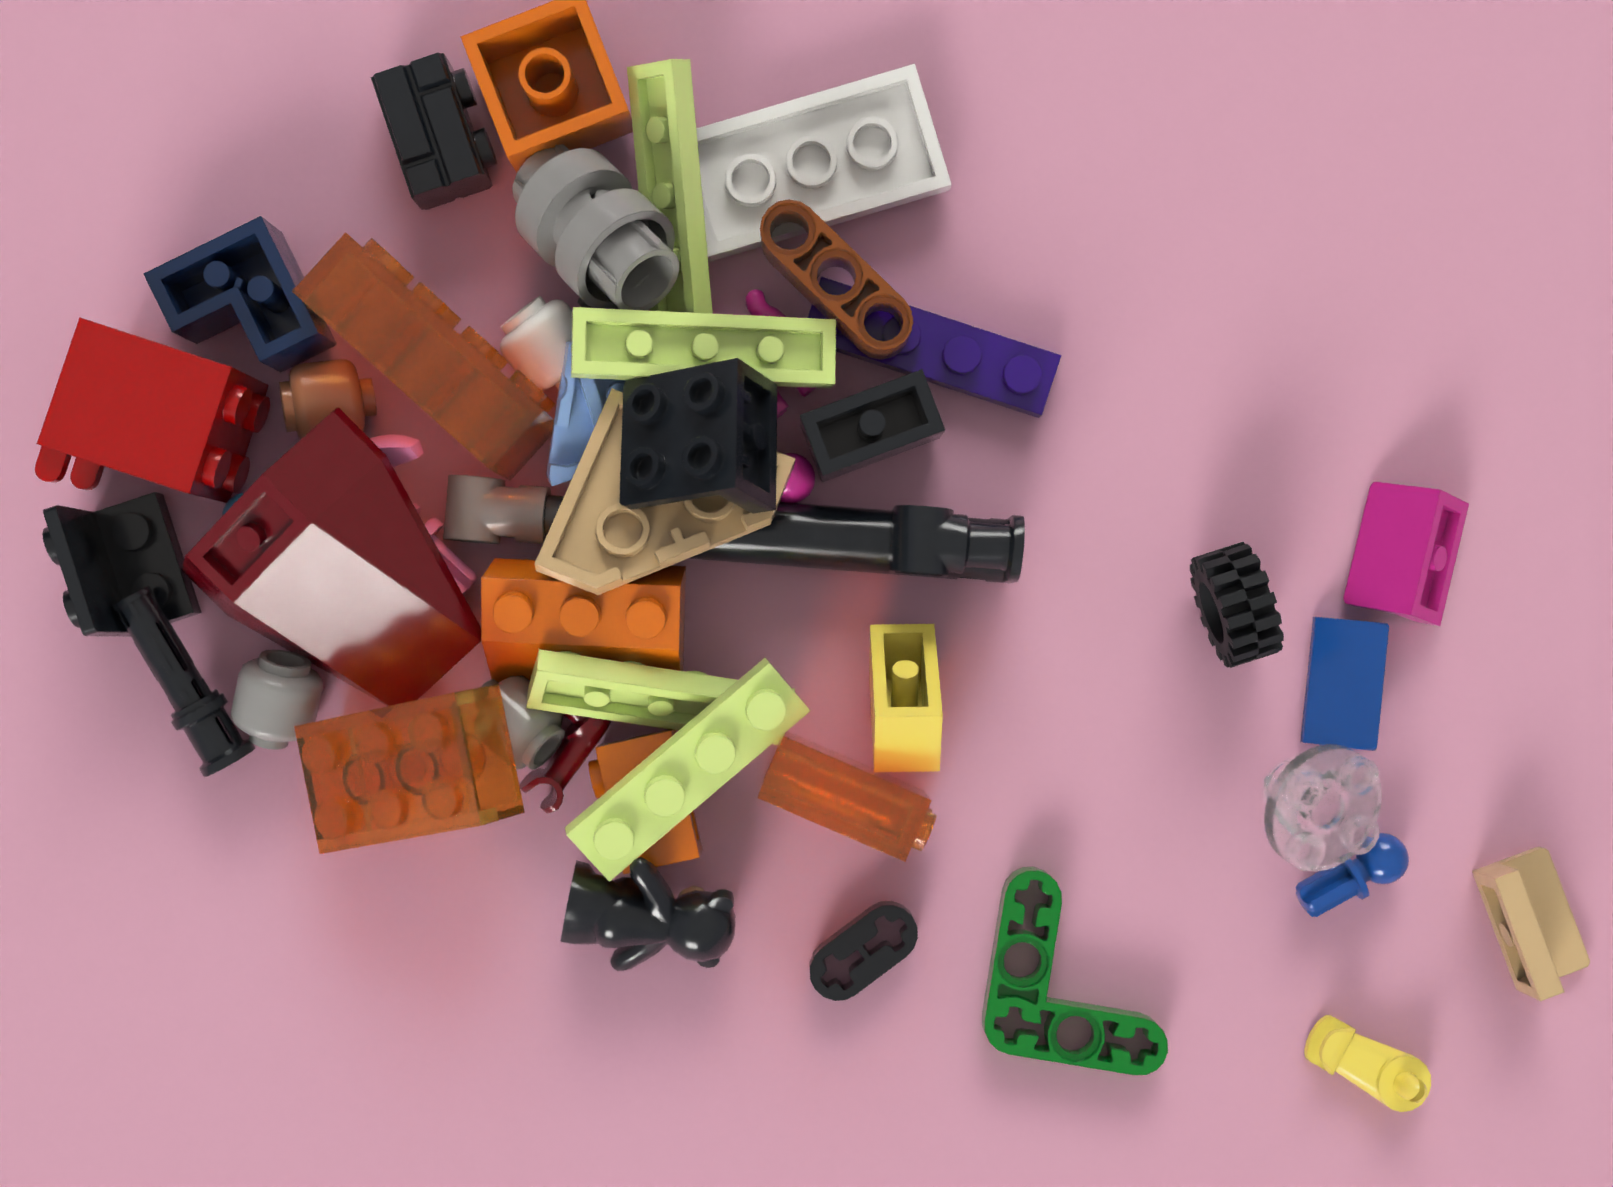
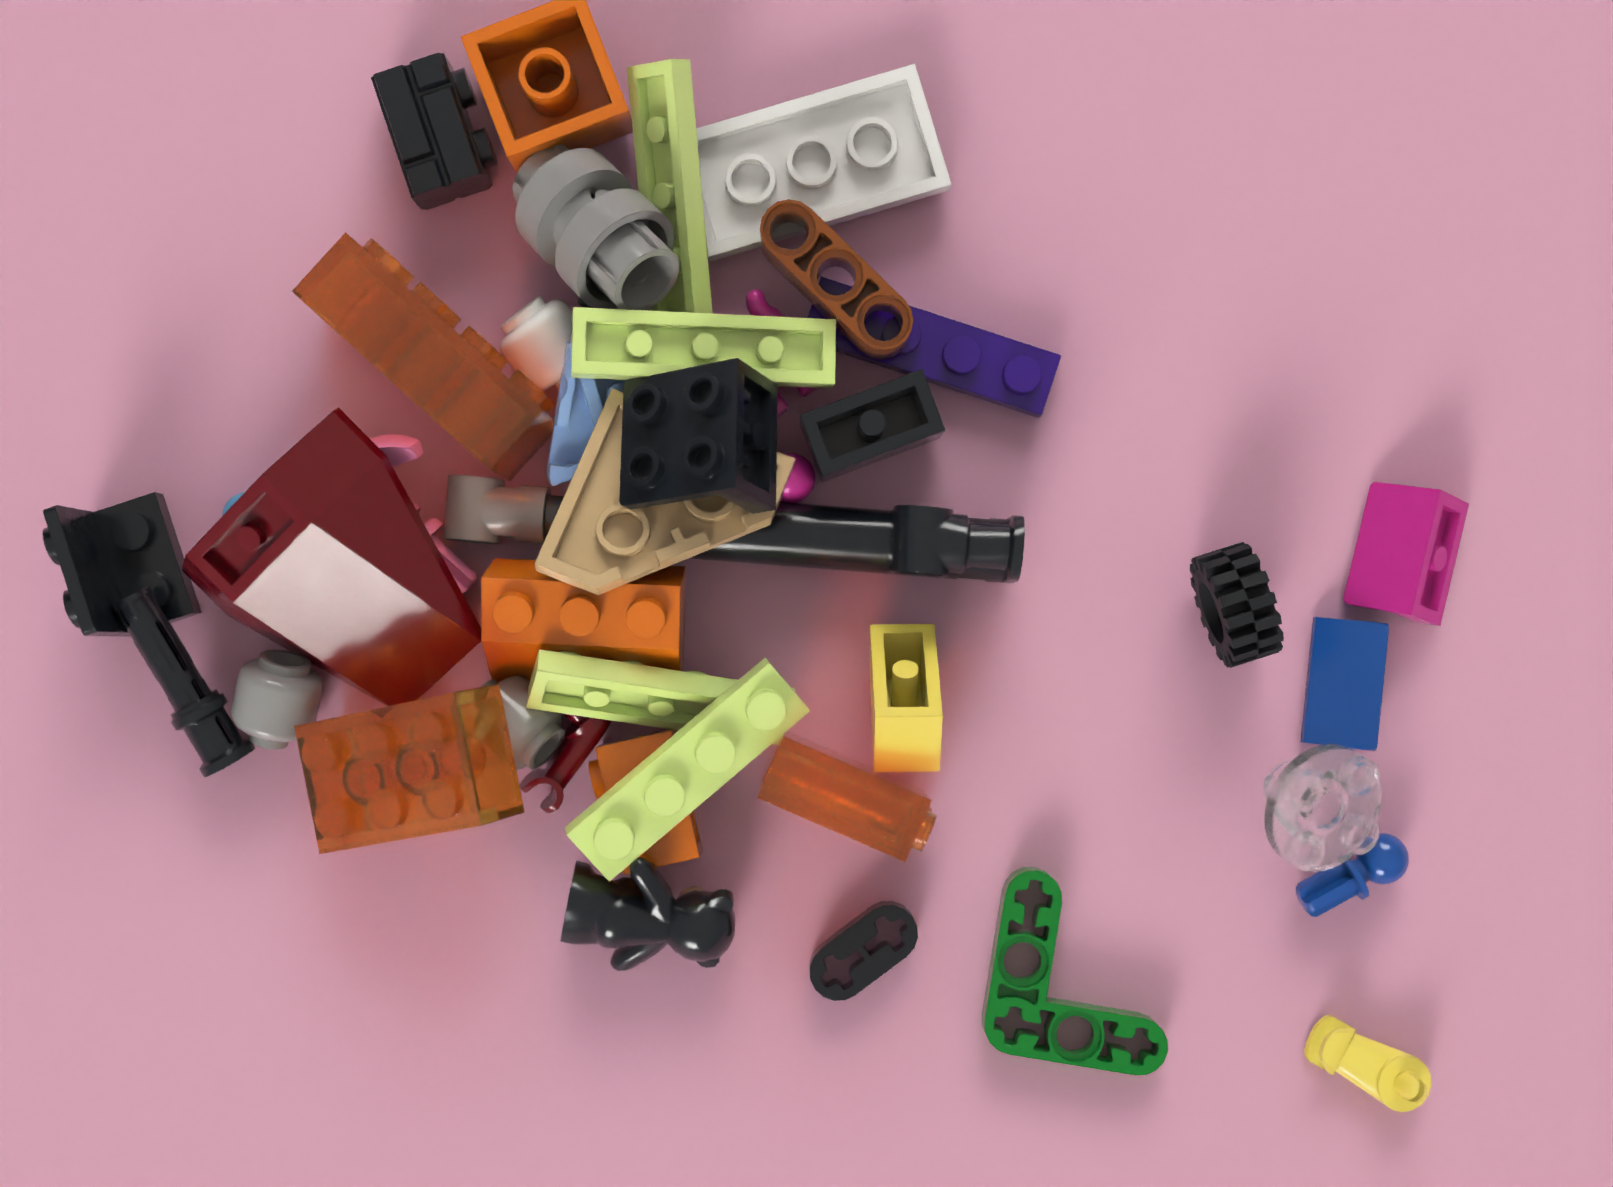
red container [35,317,270,503] -> none
dark blue brick [143,216,337,372] -> none
nougat head [279,359,377,440] -> none
tan panel [1472,847,1590,1001] -> none

